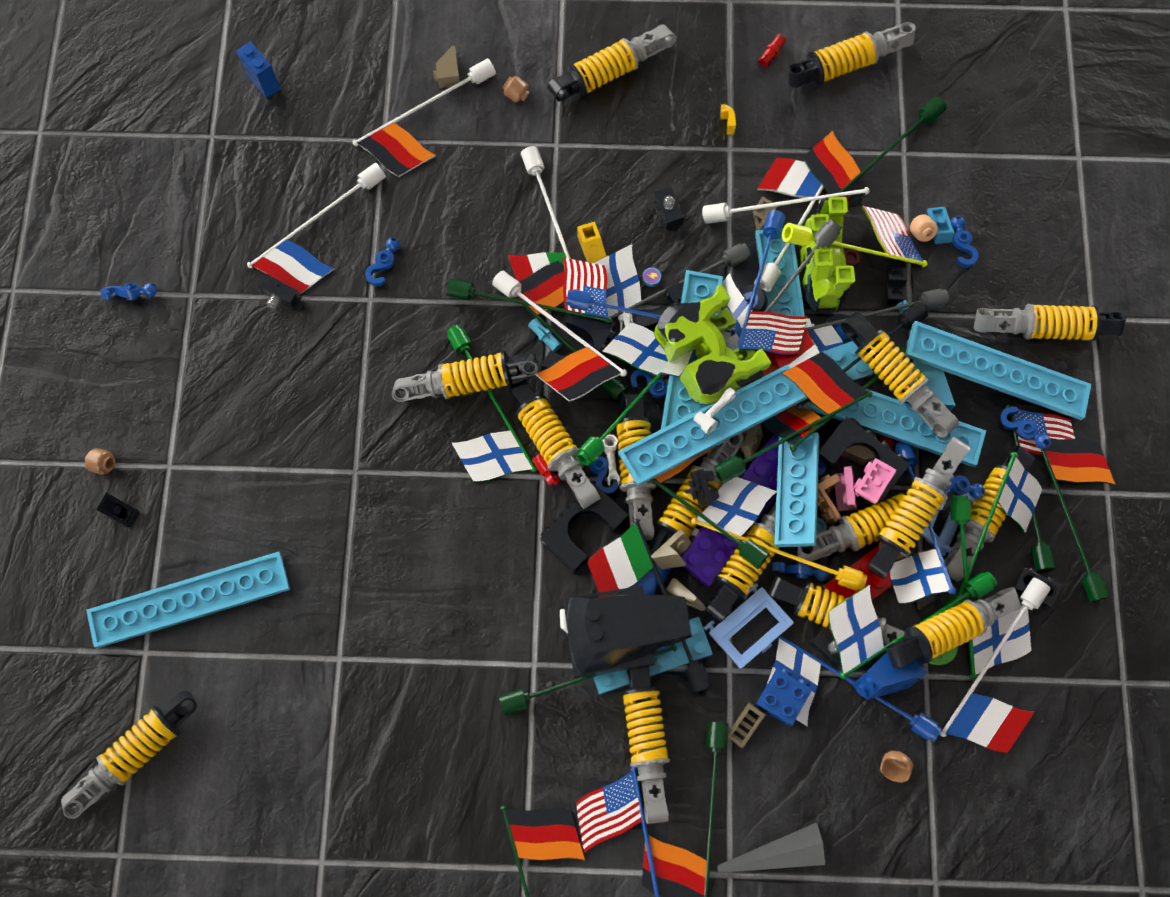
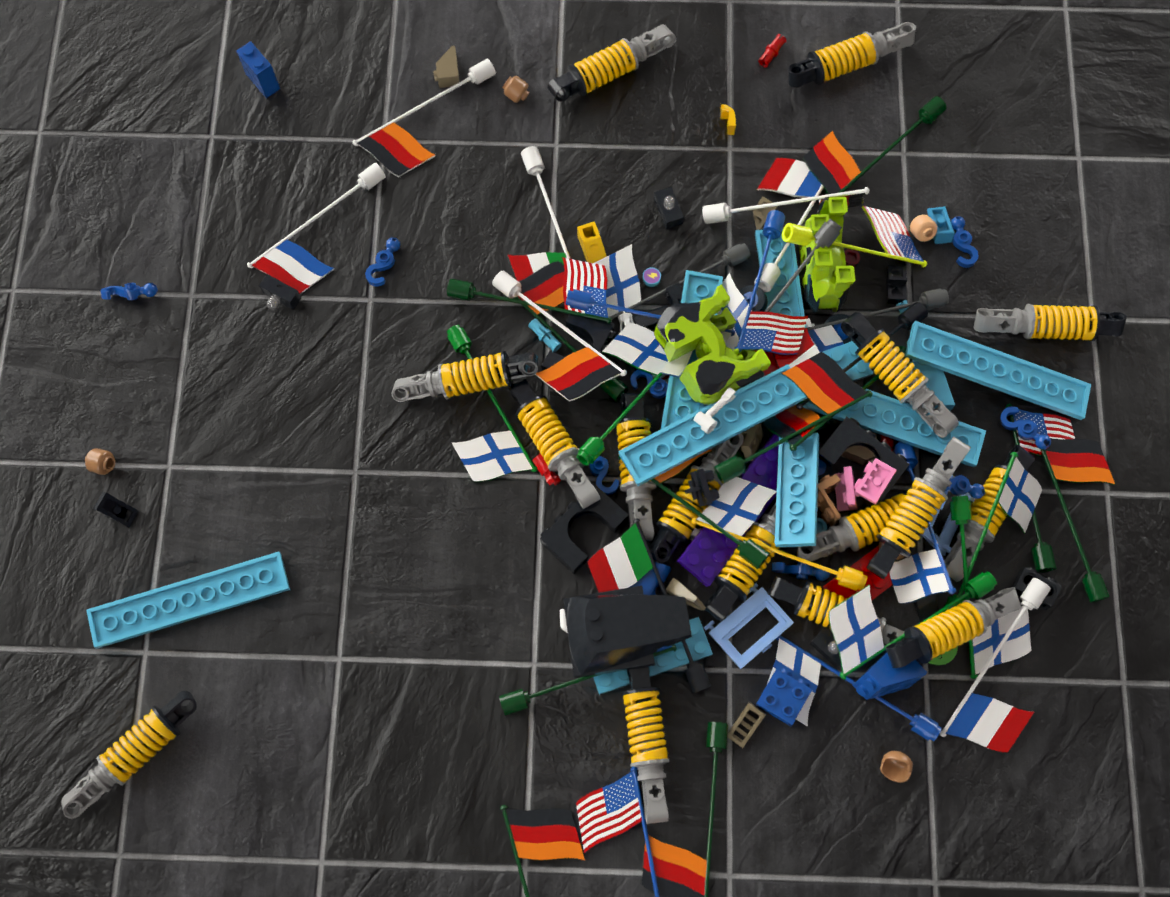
white brick [603,435,620,486] -> none
dark tan slope [651,529,692,569] -> none
dark grey wedge [717,823,825,873] -> none

